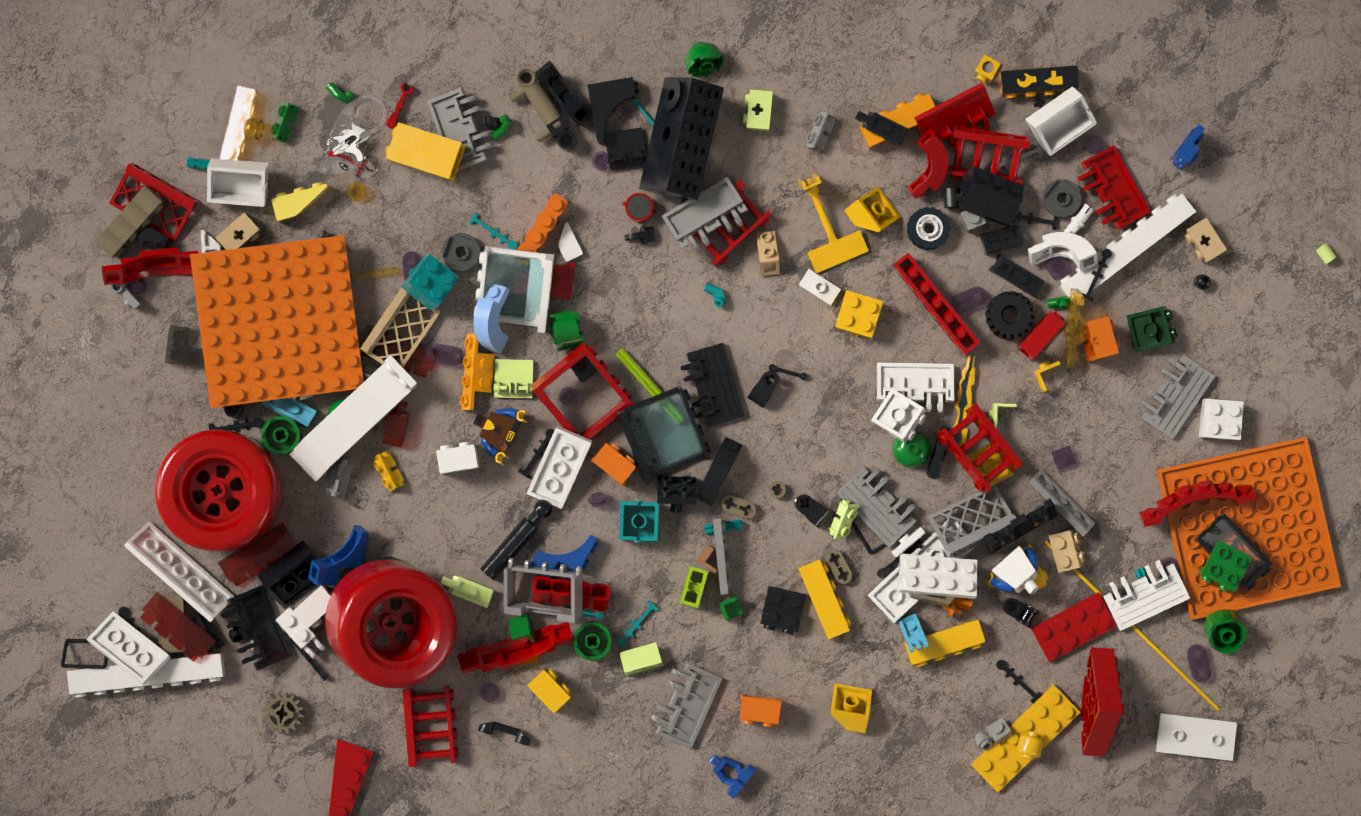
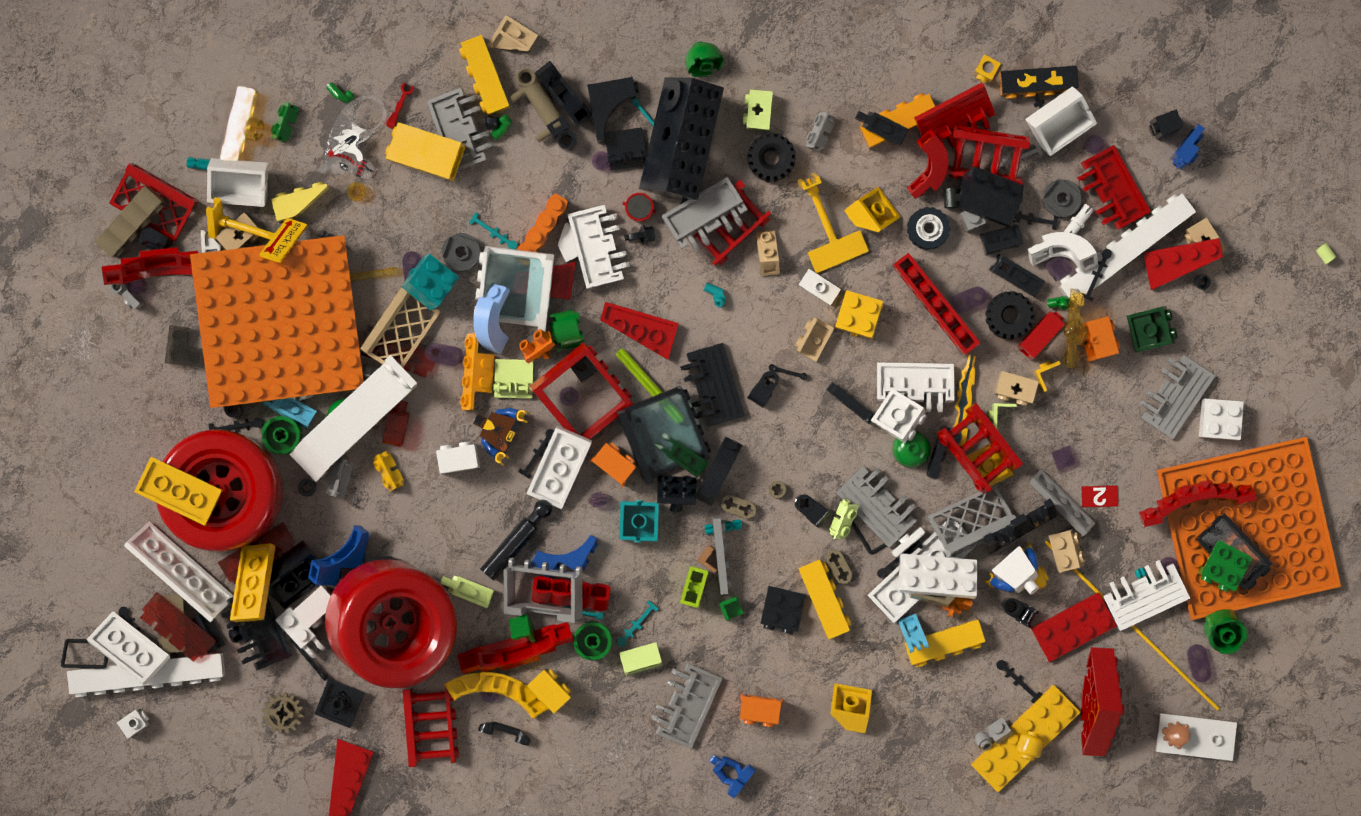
none -> white brick [117,709,149,739]
none -> yellow plate [134,457,223,526]
none -> yellow piece [206,197,308,263]
none -> yellow plate [230,543,275,622]
none -> black bush [298,479,316,496]
none -> black plate [315,678,365,728]
none -> yellow tile [444,672,549,719]
none -> yellow brick [459,35,510,116]
none -> tan wing [487,15,539,51]
none -> orange hips [519,329,555,364]
none -> white hinge [567,205,630,289]
none -> red wing [600,302,679,360]
none -> dark green hinge [655,432,708,478]
none -> black tyre [748,133,796,182]
none -> tan bracket [795,317,834,362]
none -> black beam [826,382,874,424]
none -> tan brick [994,371,1039,406]
none -> red sticker [1081,485,1118,507]
none -> red wing [1143,238,1224,290]
none -> black brick [1149,109,1183,140]
none -> nougat piece [1162,721,1190,749]

